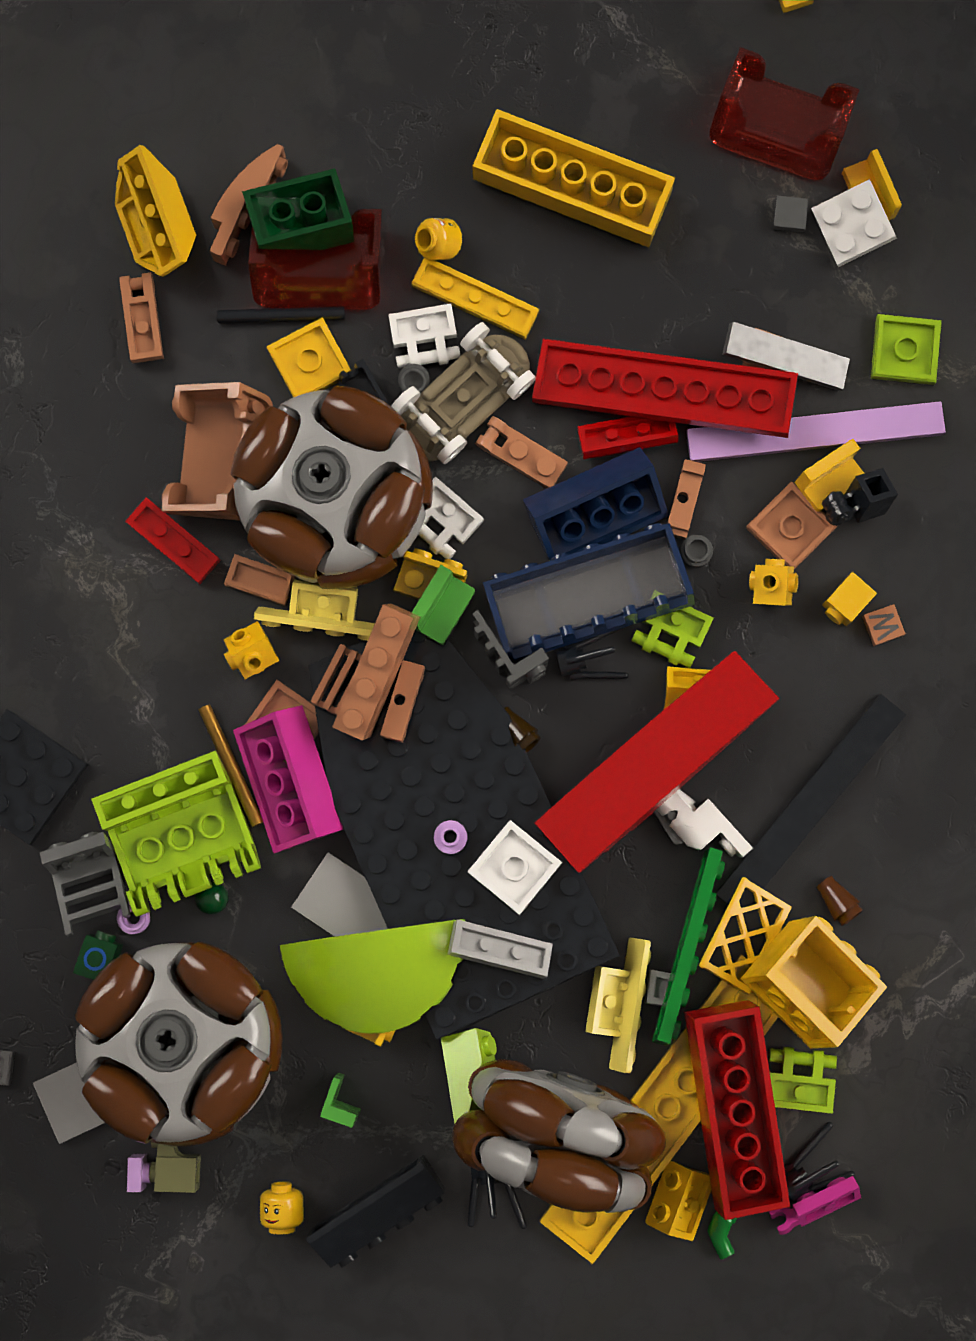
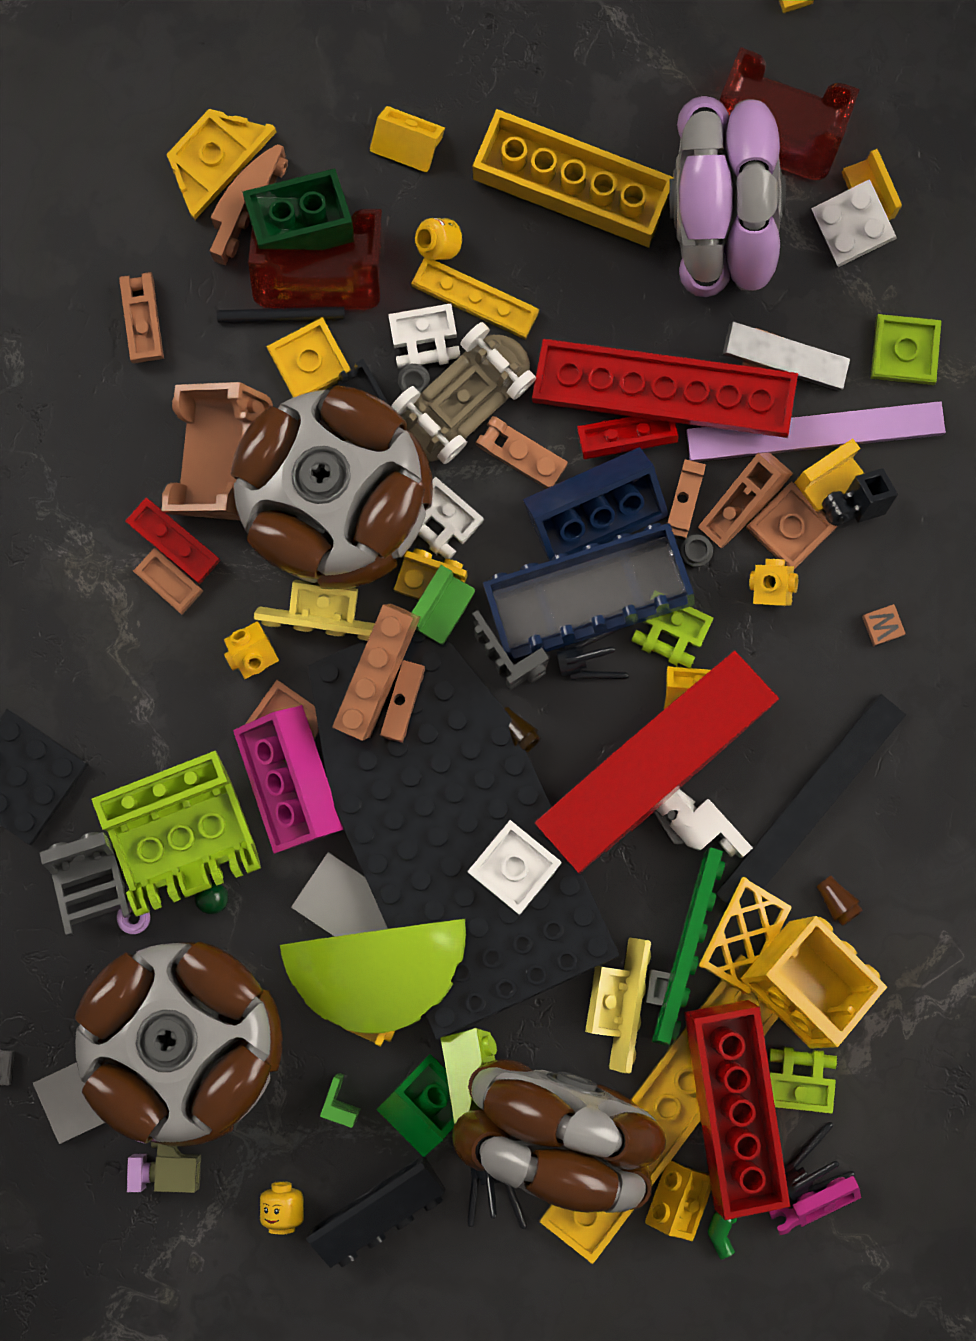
dark green brick [73,930,123,980] -> none
yellow wedge [115,145,196,276] -> none
pearl gold bar [198,704,263,827] -> none
nougat tile [224,554,296,606] -> none
nougat tile [310,644,362,716] -> none
lavender plate [434,820,467,854] -> none
light grey plate [447,919,553,979] -> none
dark grey tile [772,195,808,233] -> none
yellow brick [822,572,877,626] -> none
none -> nougat tile [133,547,203,615]
none -> yellow wing [167,109,277,220]
none -> yellow panel [370,106,445,172]
none -> green slope [376,1054,455,1157]
none -> lavender piece [669,96,786,297]
none -> nougat slope [698,453,793,548]

